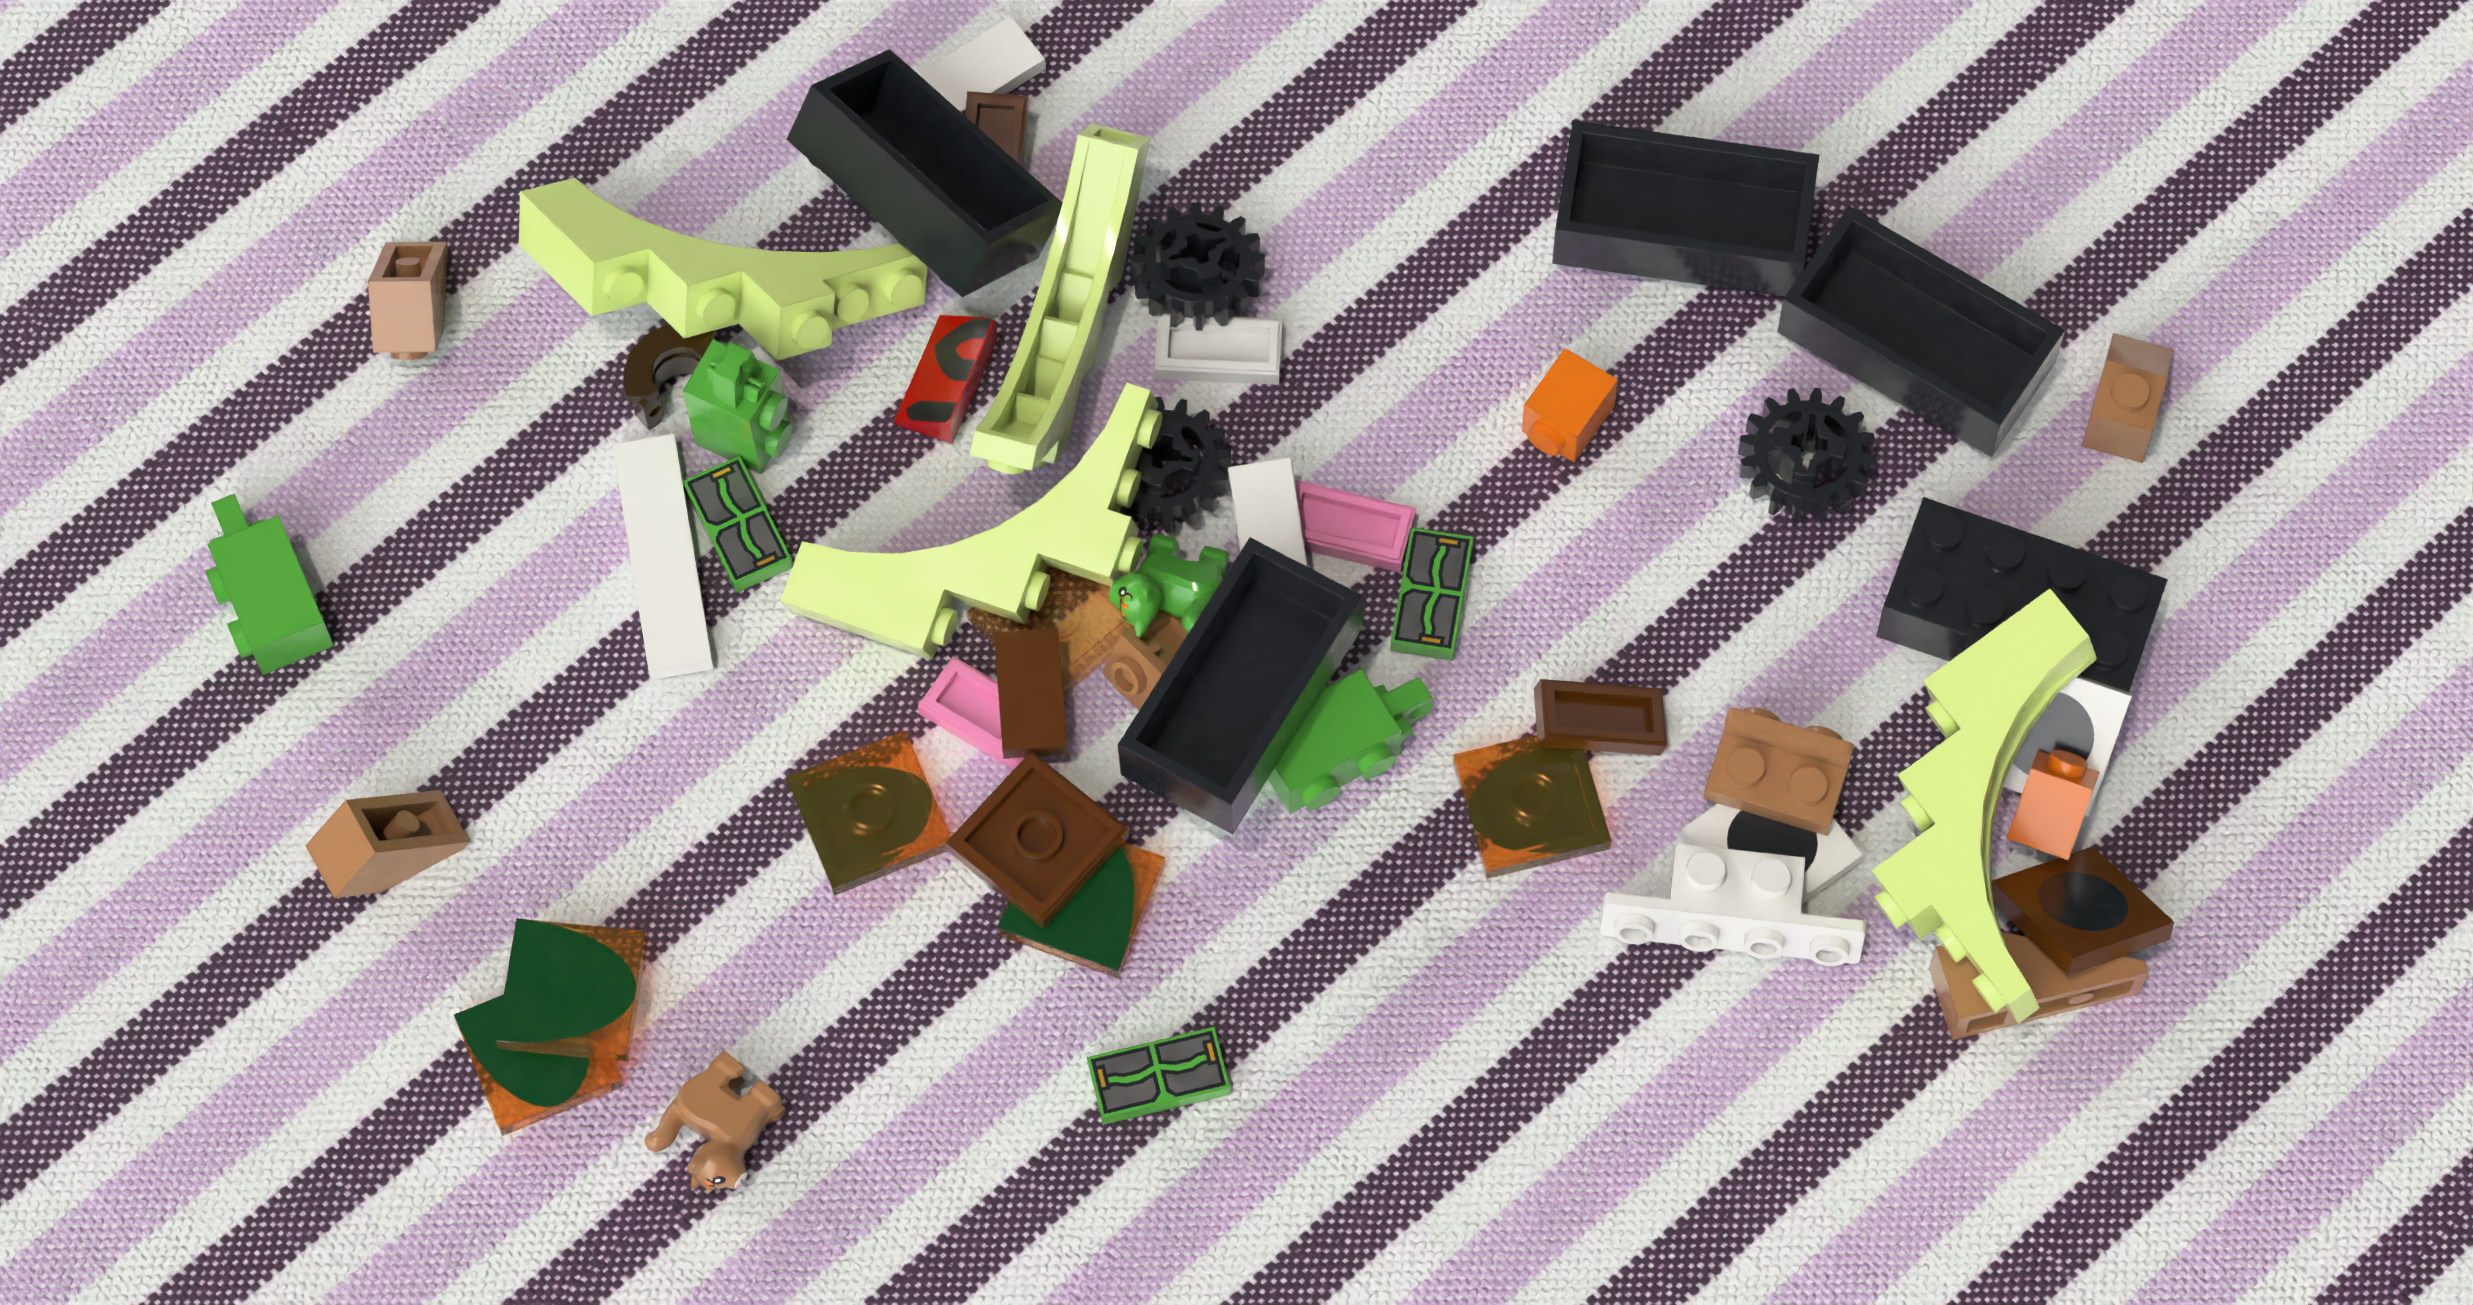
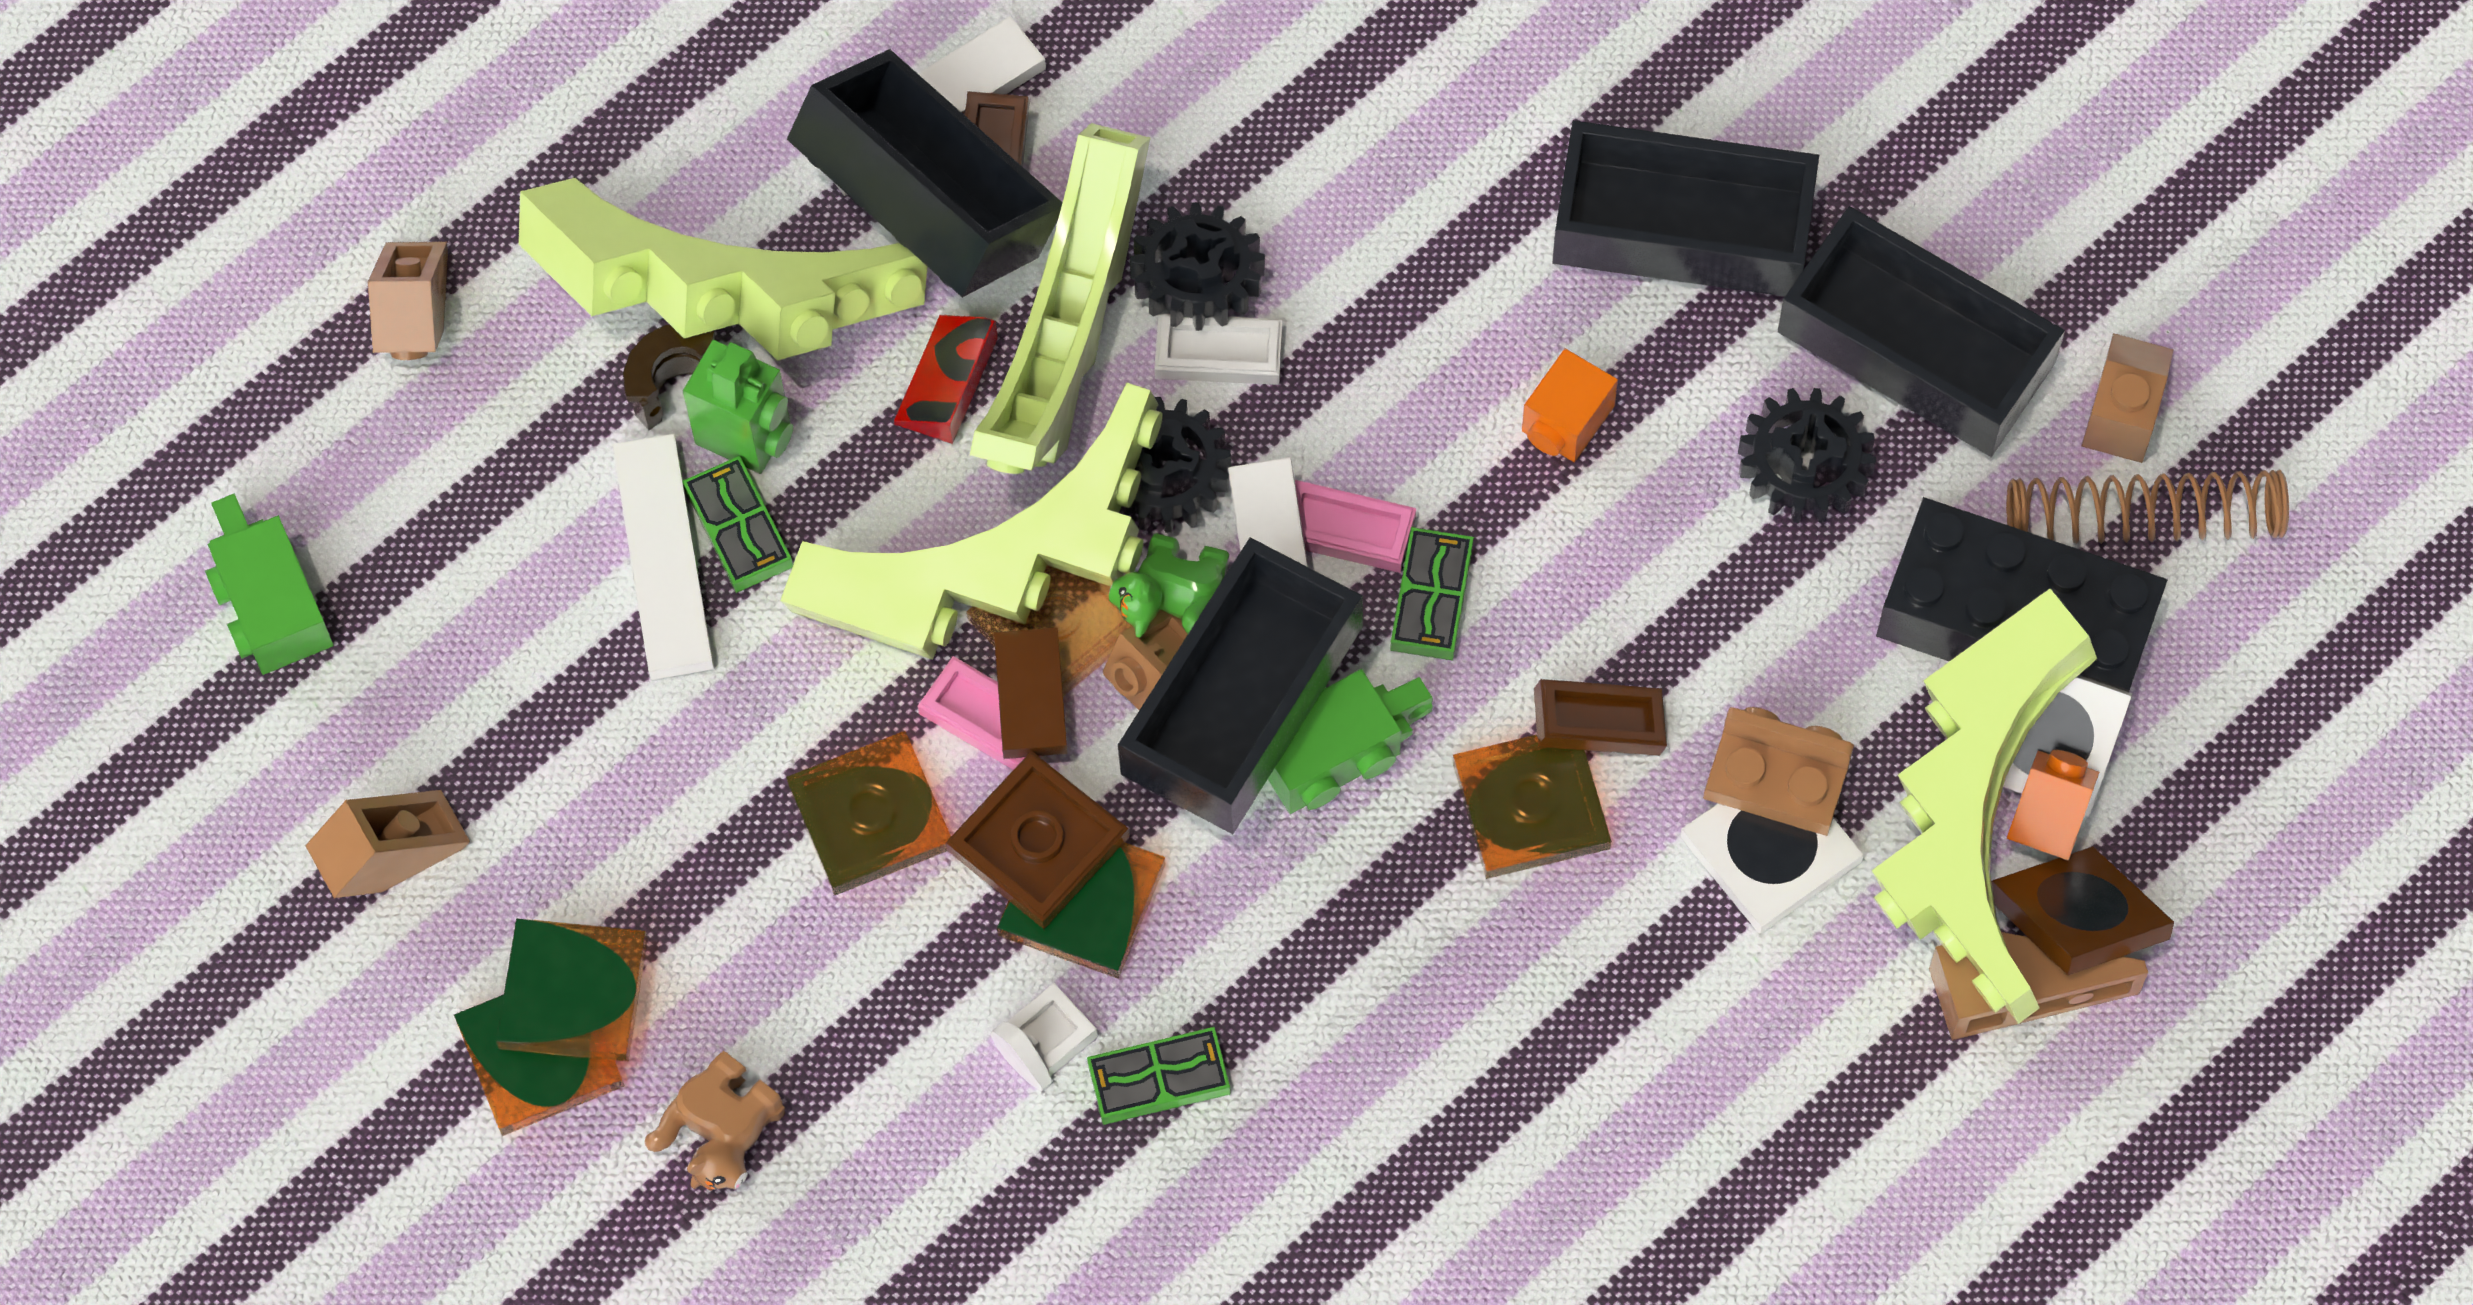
white bracket [1600,843,1866,966] -> none
none -> white tile [990,983,1098,1091]
none -> medium nougat piece [2006,470,2289,545]

